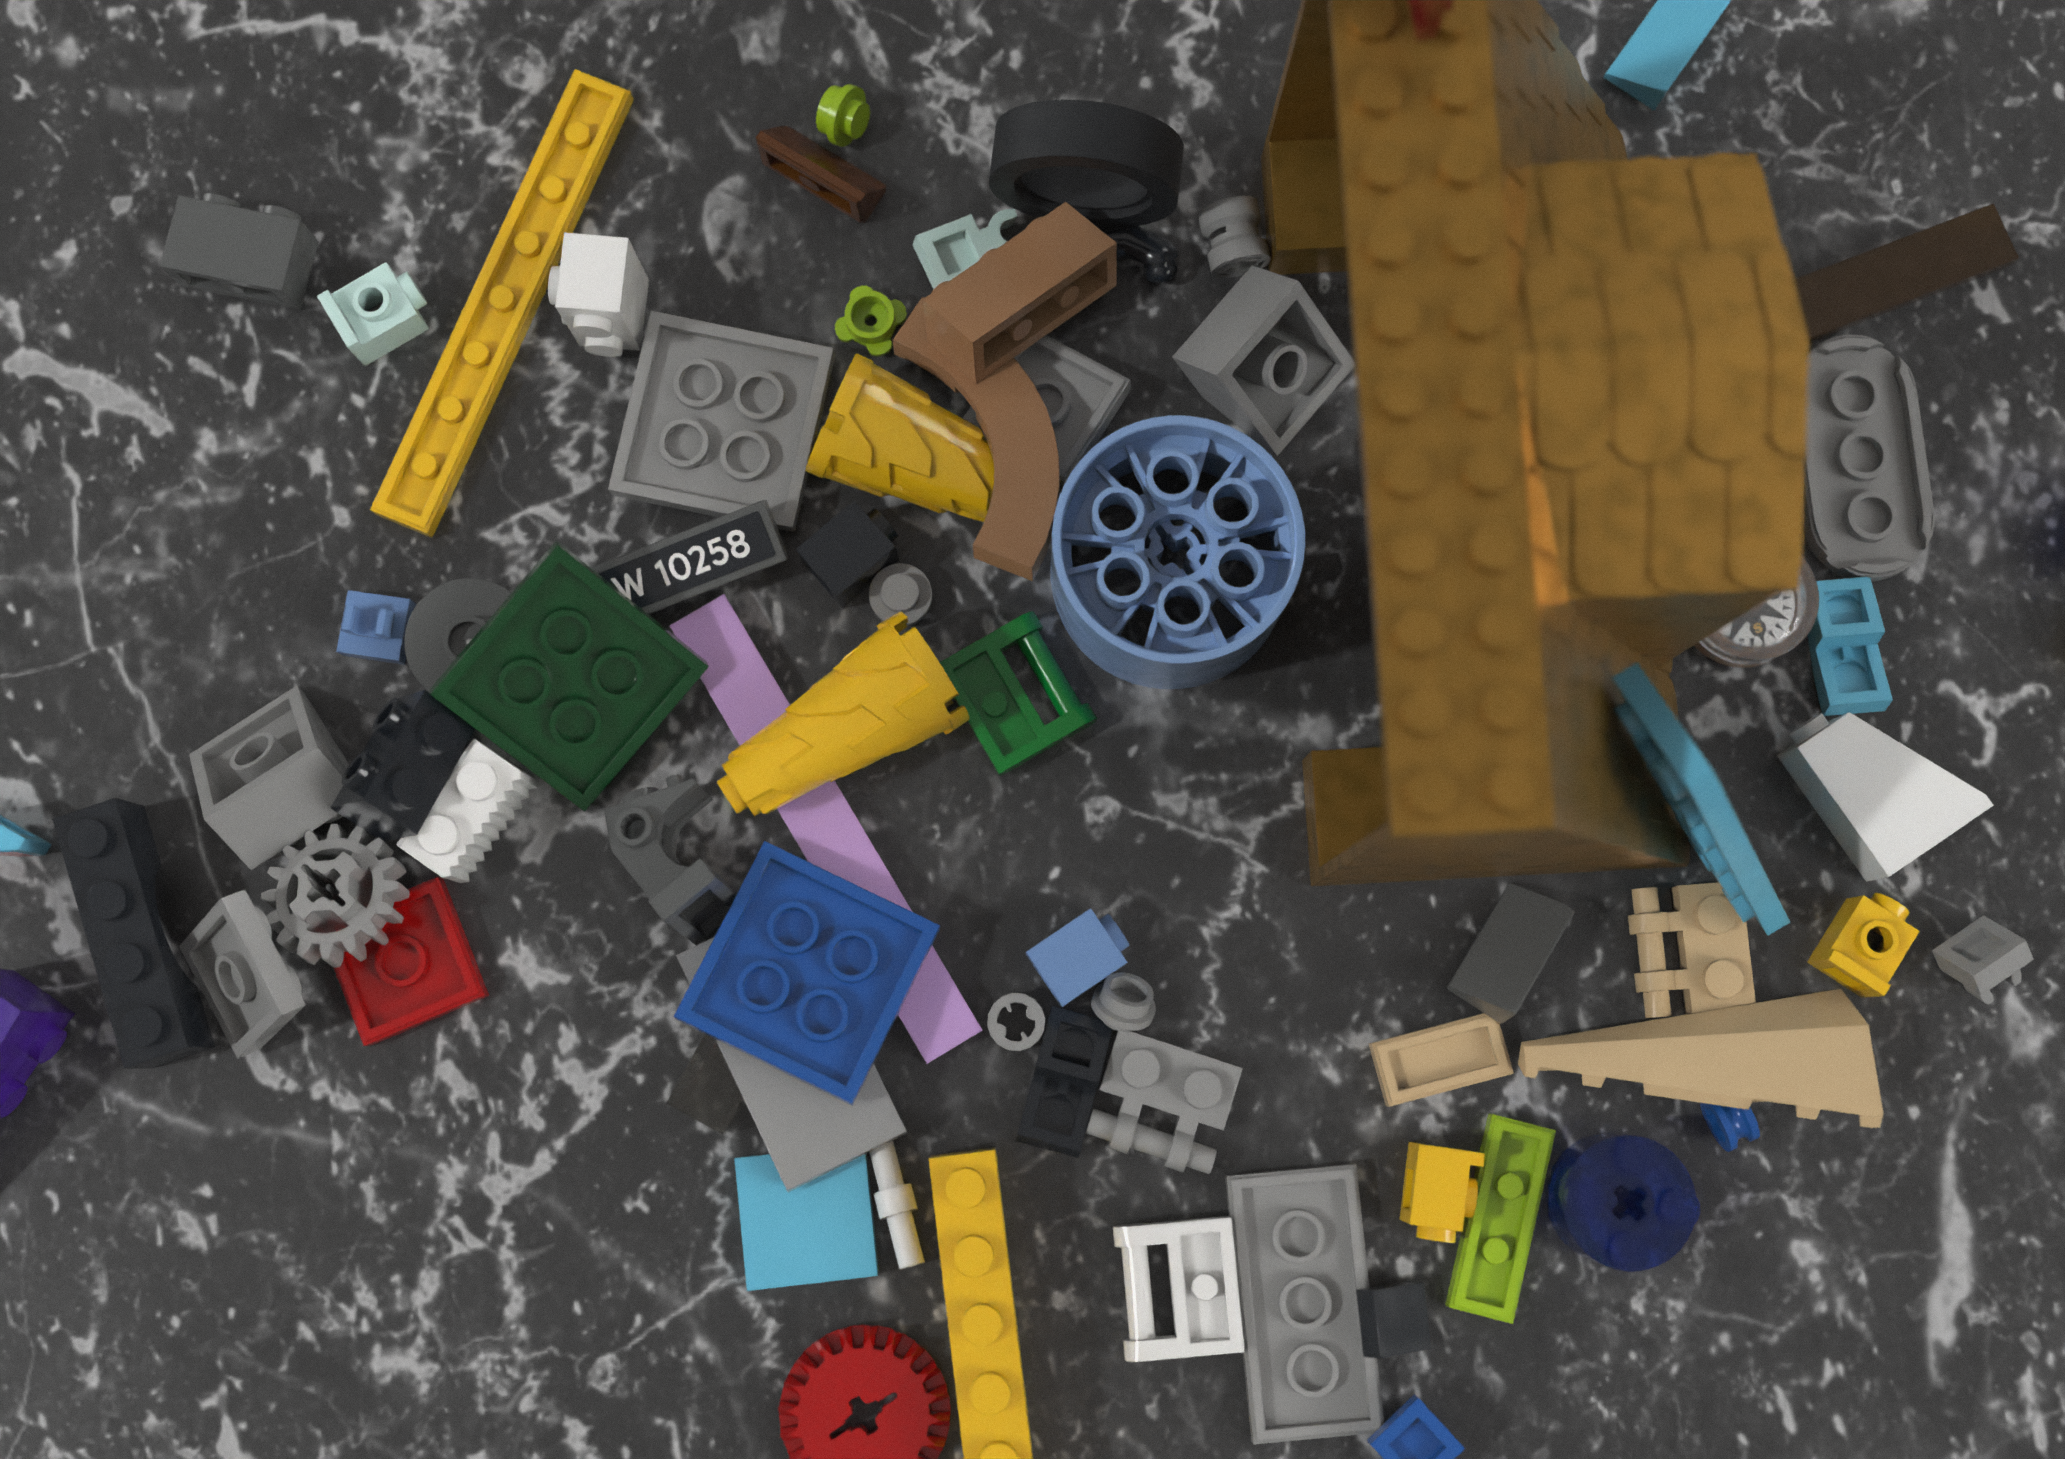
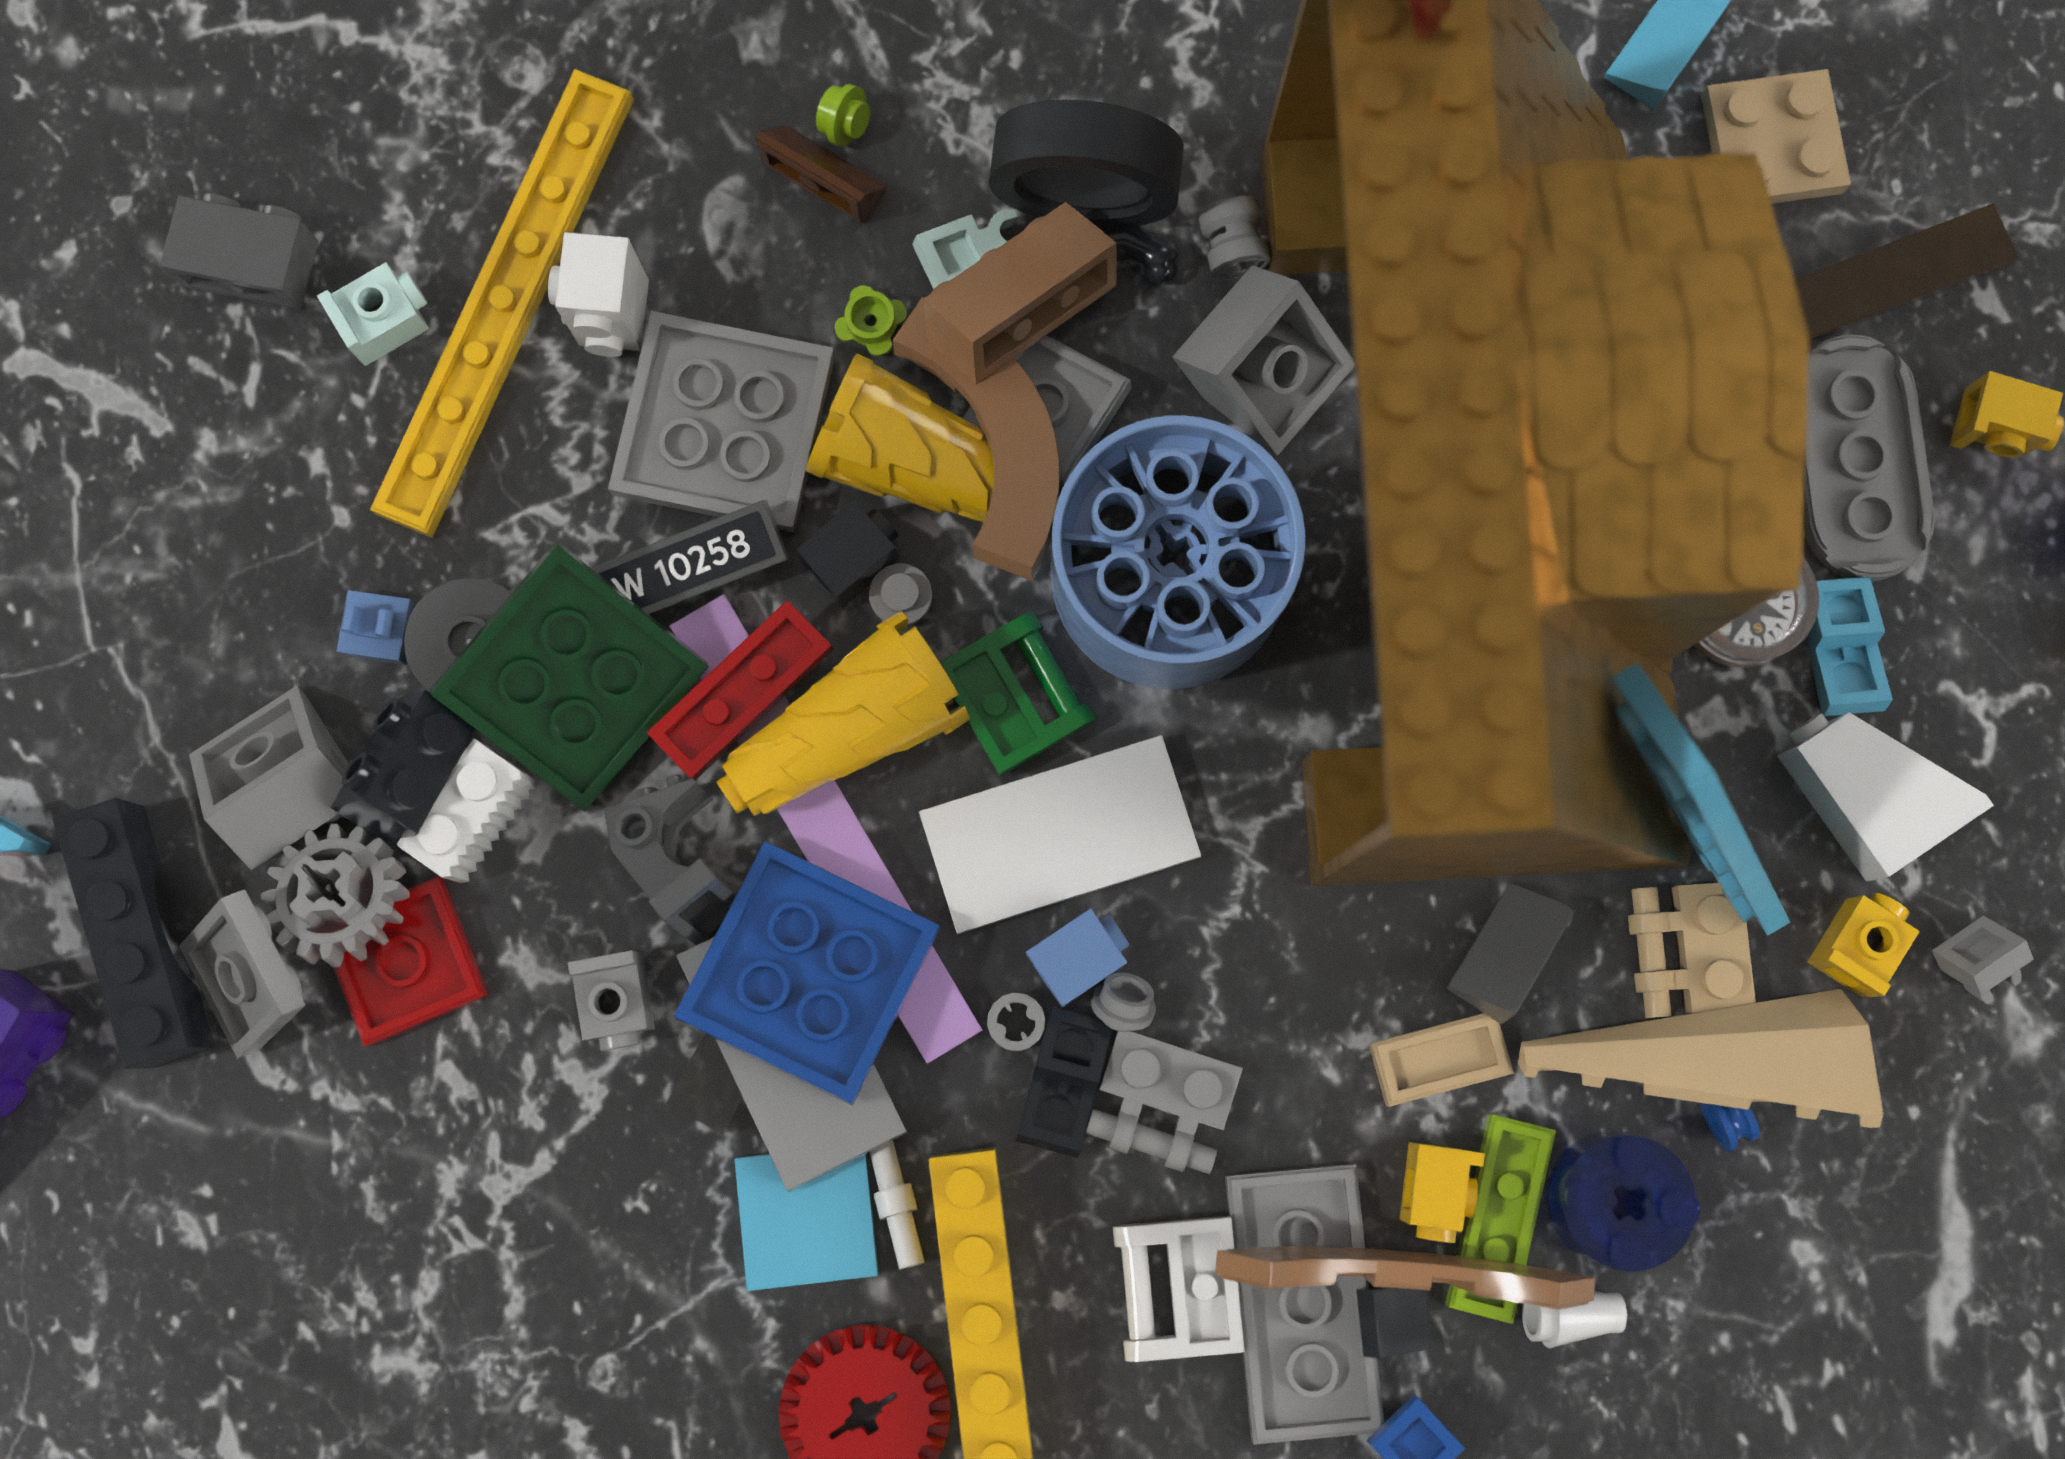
none -> light grey brick [568,950,655,1051]
none -> red plate [647,600,834,781]
none -> white tile [919,735,1201,935]
none -> medium nougat tile [1215,1246,1595,1310]
none -> white cone [1522,1290,1627,1348]
none -> tan plate [1701,69,1851,204]
none -> yellow brick [1949,371,2064,458]

